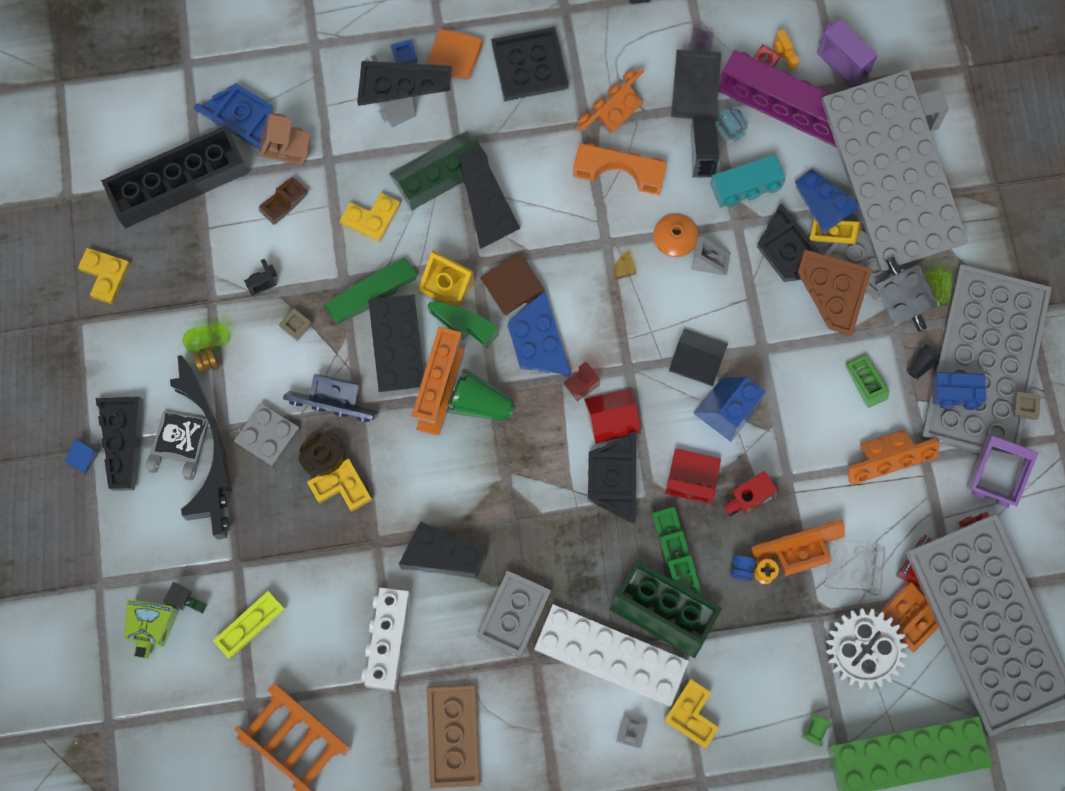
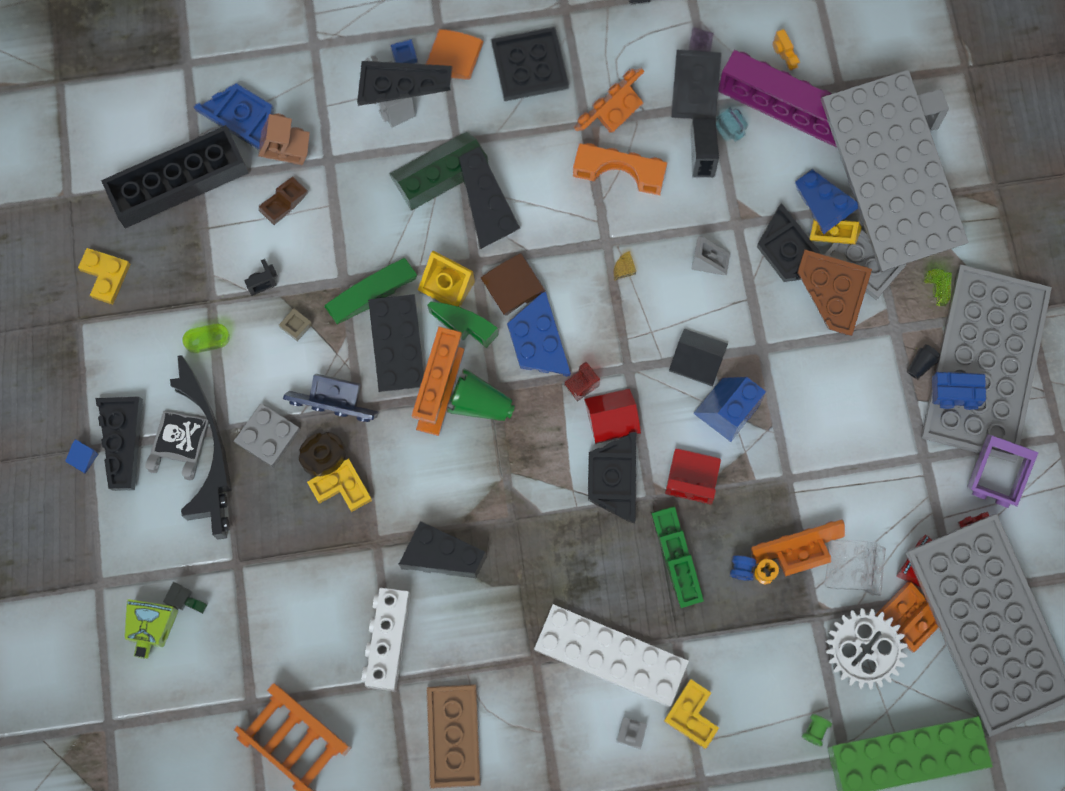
pearl gold wheel [193,347,219,375] -> none
neon yellow plate [213,591,285,659] -> none
yellow plate [339,193,401,242] -> none
light grey plate [476,571,551,658] -> none
dark green slope [609,560,722,658] -> none
orange dish [653,214,699,257] -> none
teal brick [710,154,786,208] -> none
red torso [723,471,778,517] -> none
tile [753,45,781,68] -> none
medium lavender window [817,19,878,88] -> none
bright green slope [845,354,889,408] -> none
orange bracket [848,429,939,485] -> none
plate [875,257,938,332] -> none
dark tan plate [1013,392,1041,420] -> none

